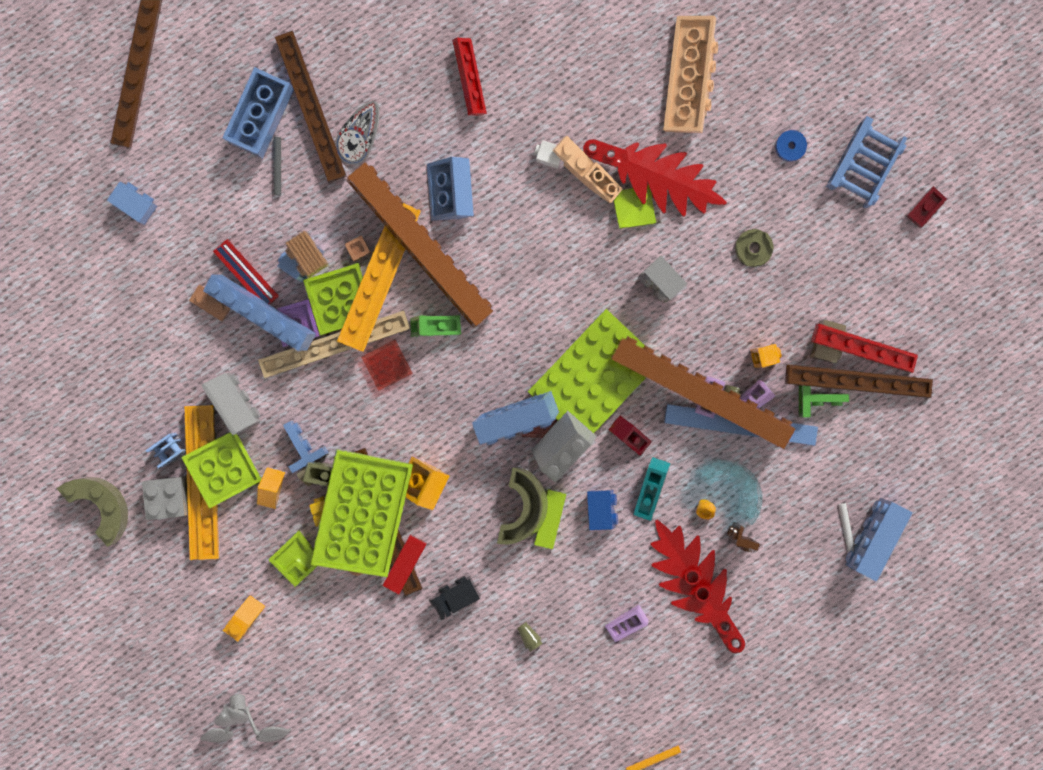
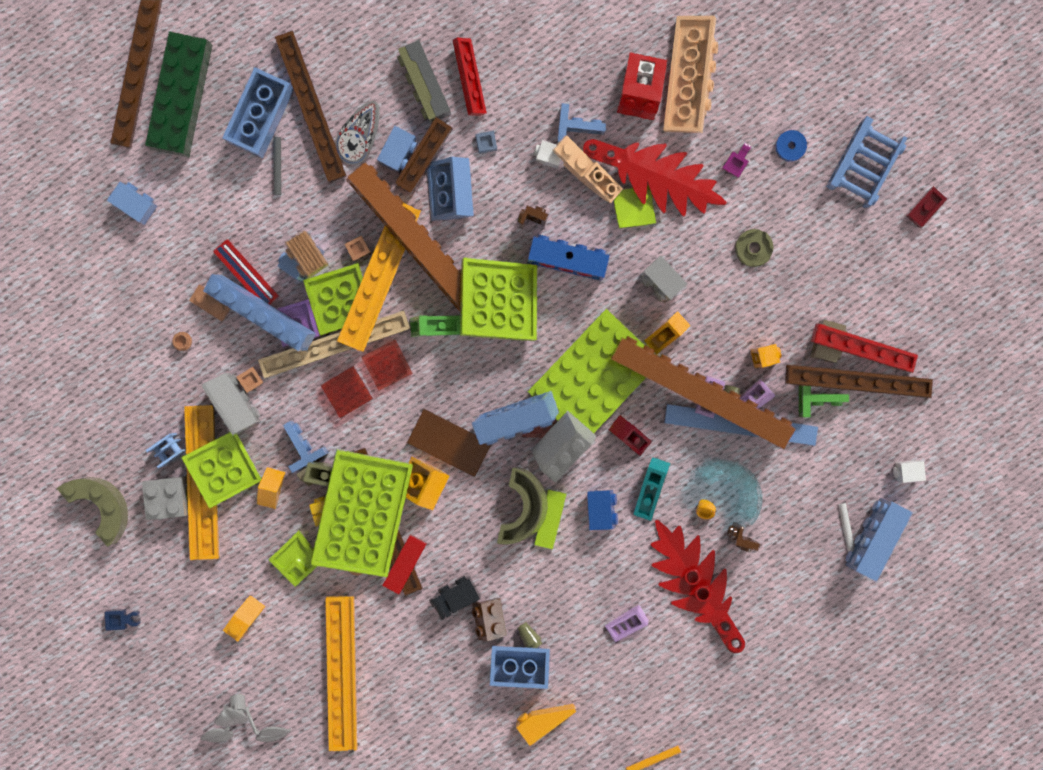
none -> dark blue plate [104,609,141,631]
none -> dark green brick [145,31,213,158]
none -> nougat plate [172,332,192,351]
none -> nougat plate [236,367,263,393]
none -> clear red plate [320,366,374,418]
none -> light orange plate [326,596,358,751]
none -> medium blue brick [377,126,418,173]
none -> reddish brown plate [395,117,453,194]
none -> piece [397,40,451,124]
none -> reddish brown tile [407,409,492,477]
none -> lime plate [460,258,537,342]
none -> bracket [472,598,507,642]
none -> sand blue tile [475,131,498,154]
none -> medium blue slope [490,646,550,689]
none -> light orange slope [516,704,576,746]
none -> reddish brown bracket [517,205,549,230]
none -> blue brick [528,235,610,281]
none -> medium blue bracket [557,103,606,144]
none -> red brick [617,52,667,121]
none -> light orange slope [644,311,690,355]
none -> magenta plate [722,143,751,179]
none -> white brick [893,460,926,483]

